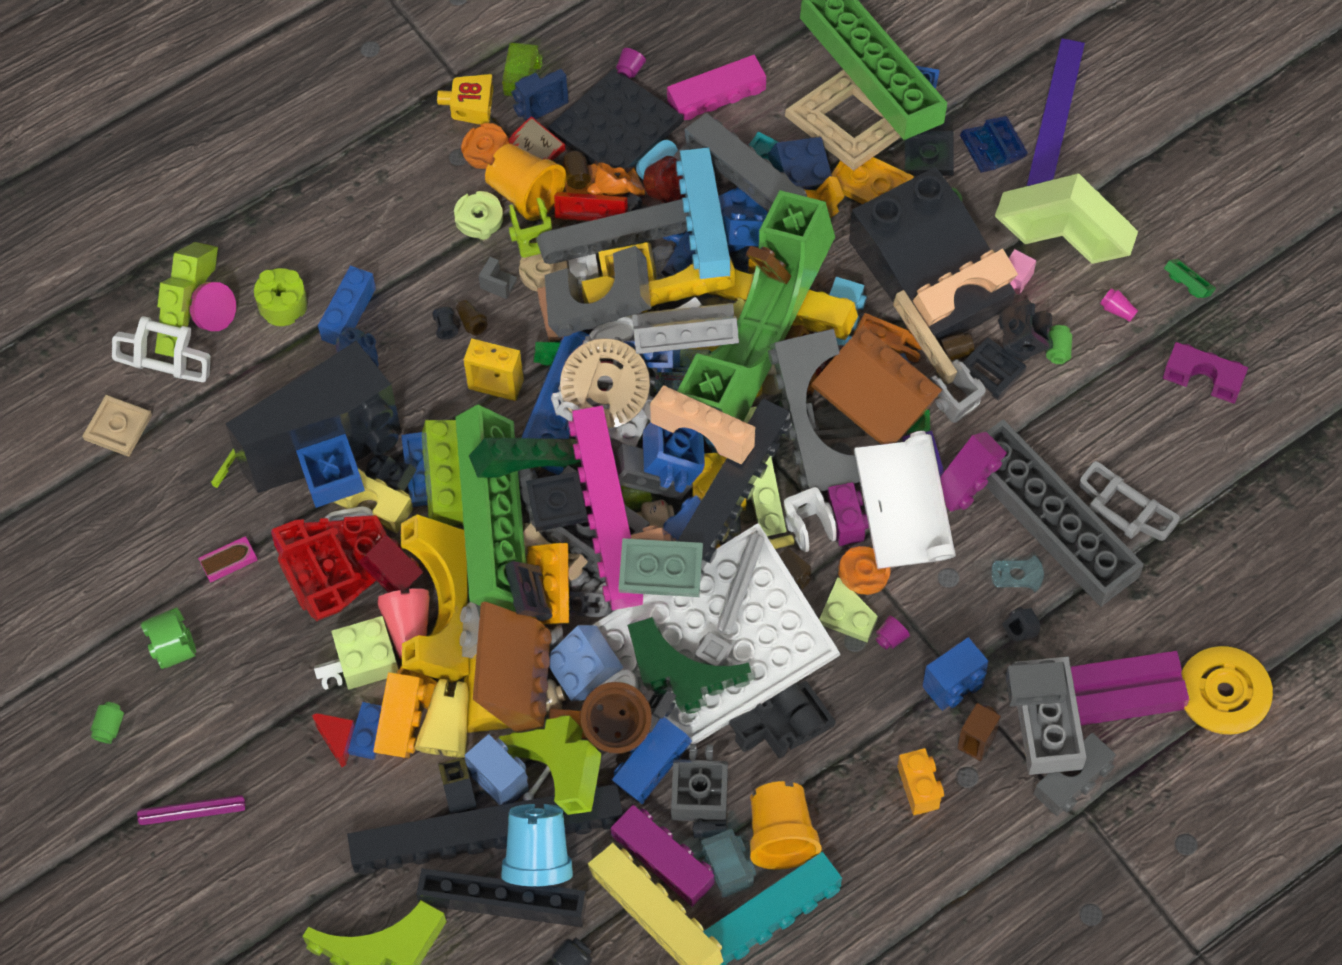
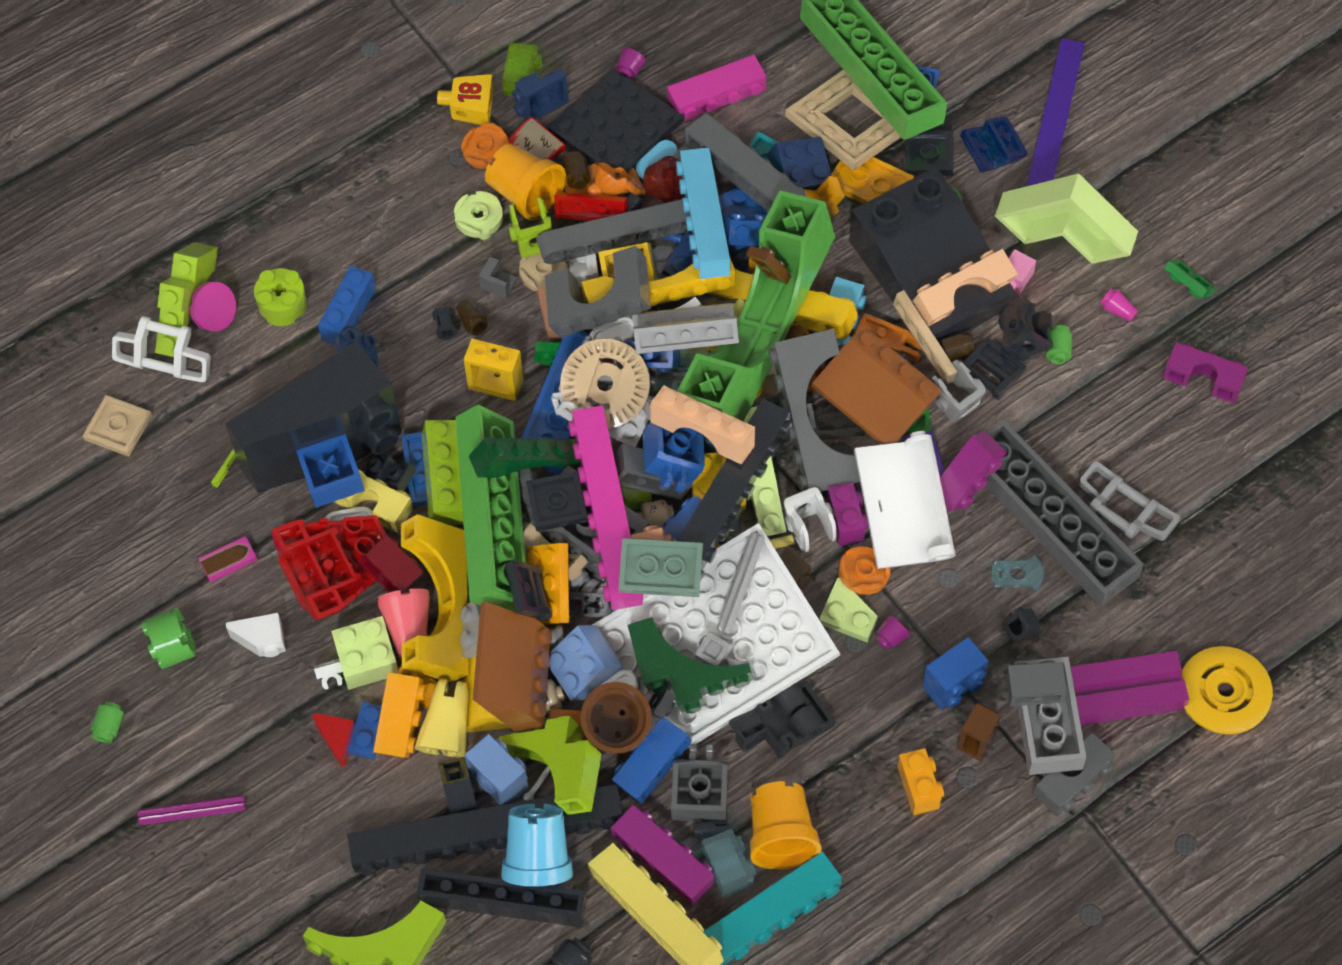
none -> white slope [226,613,286,657]

